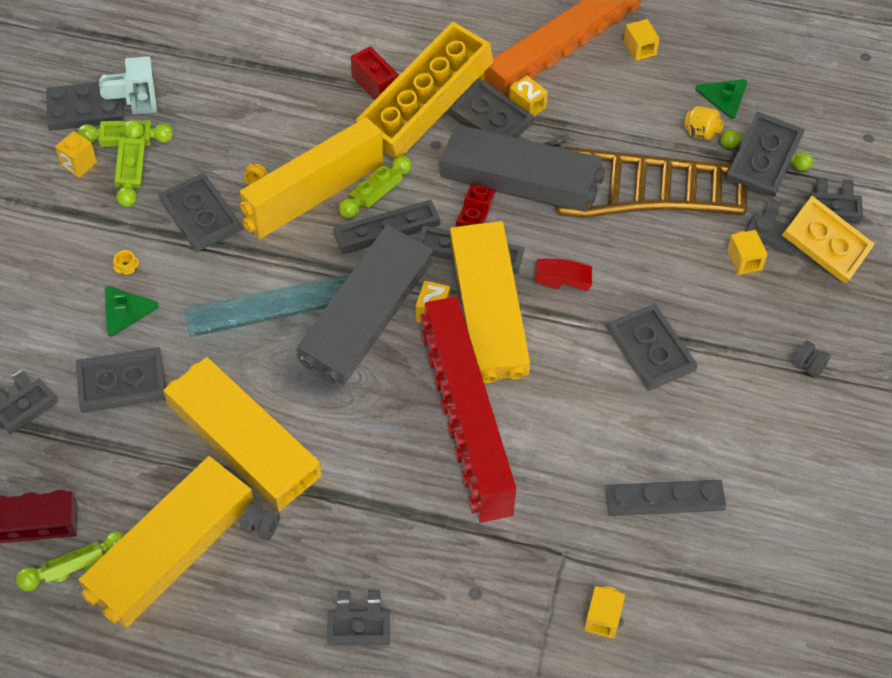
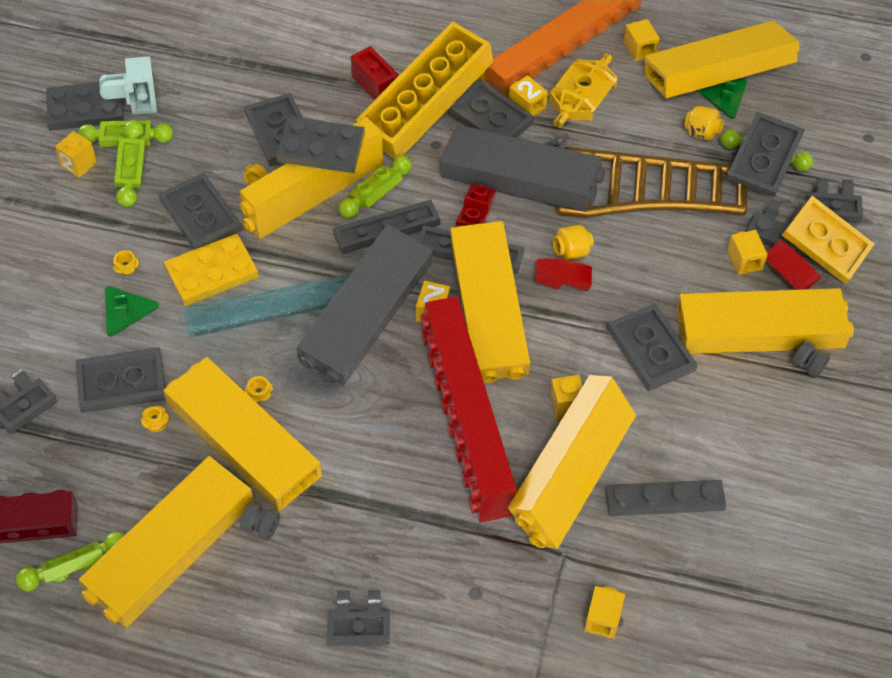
none -> yellow plate [141,405,169,432]
none -> yellow plate [164,233,259,306]
none -> dark grey plate [244,93,303,166]
none -> yellow plate [245,376,273,403]
none -> dark grey plate [276,116,365,173]
none -> yellow brick [508,375,636,549]
none -> yellow plate [549,53,618,128]
none -> yellow brick [549,375,583,420]
none -> yellow head [552,224,594,261]
none -> yellow brick [644,20,799,98]
none -> yellow brick [676,288,854,354]
none -> red slope [765,239,821,290]

